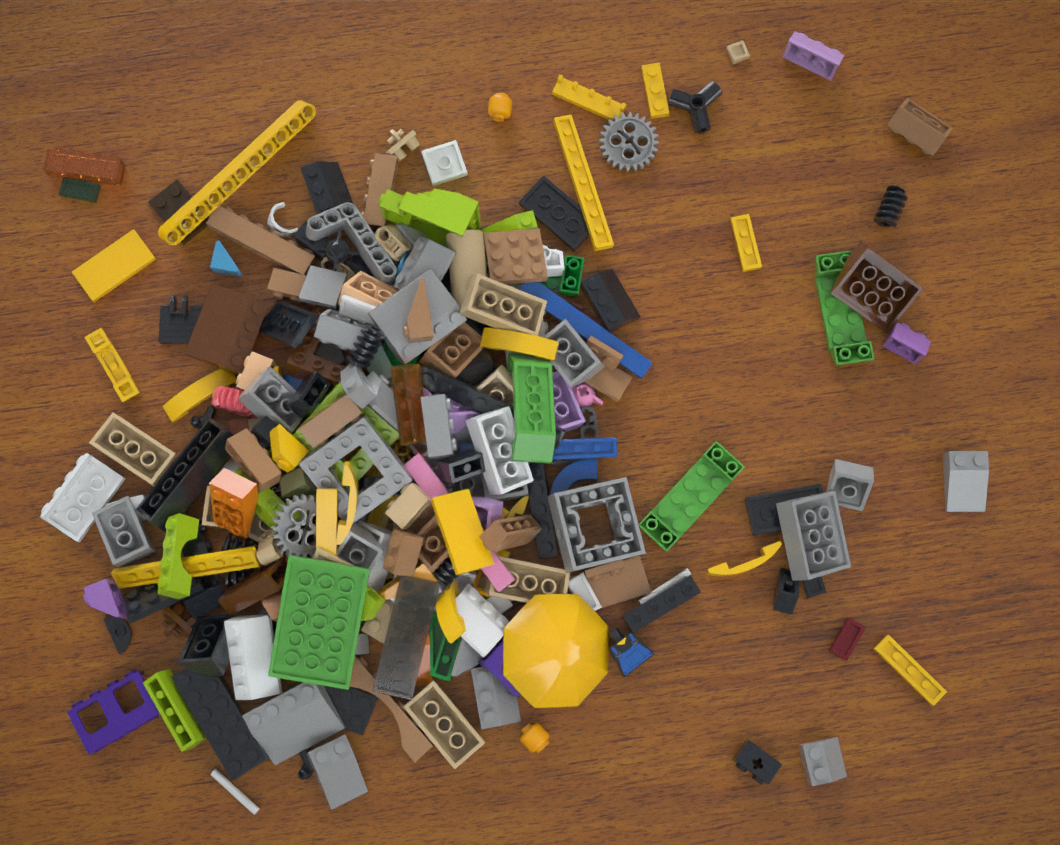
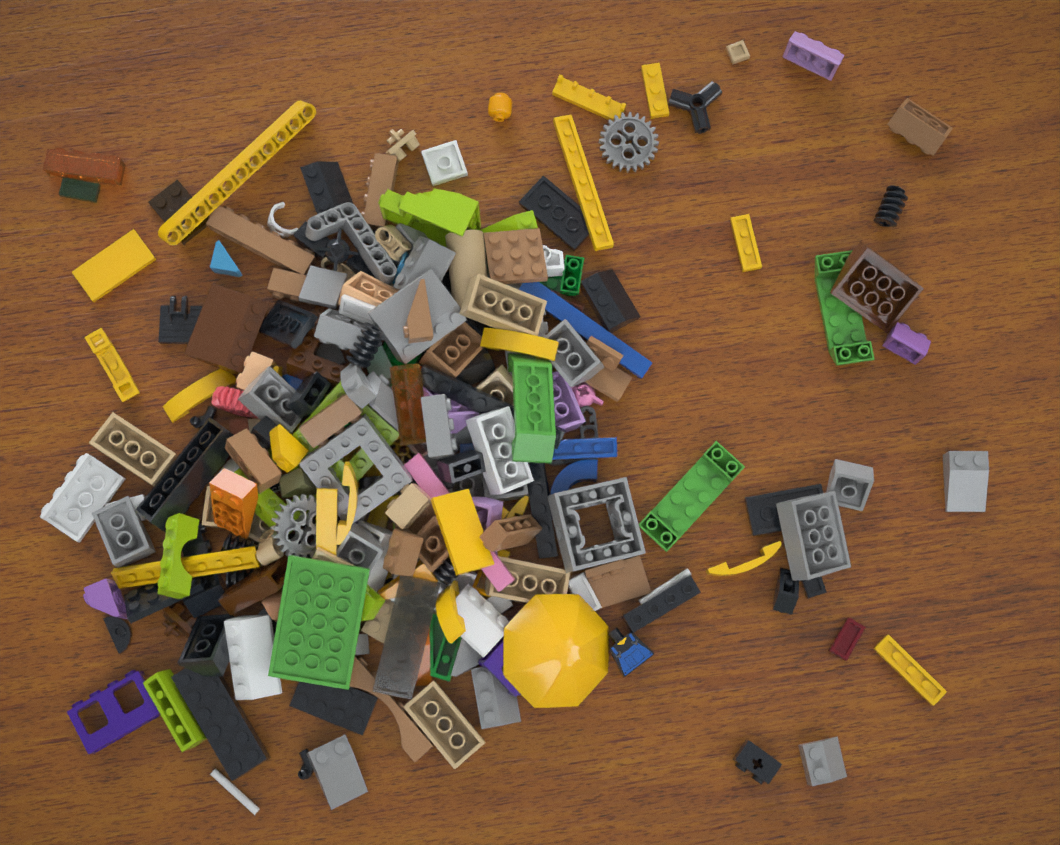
light grey slope [242,682,346,765] -> none
light orange head [520,723,550,753] -> none

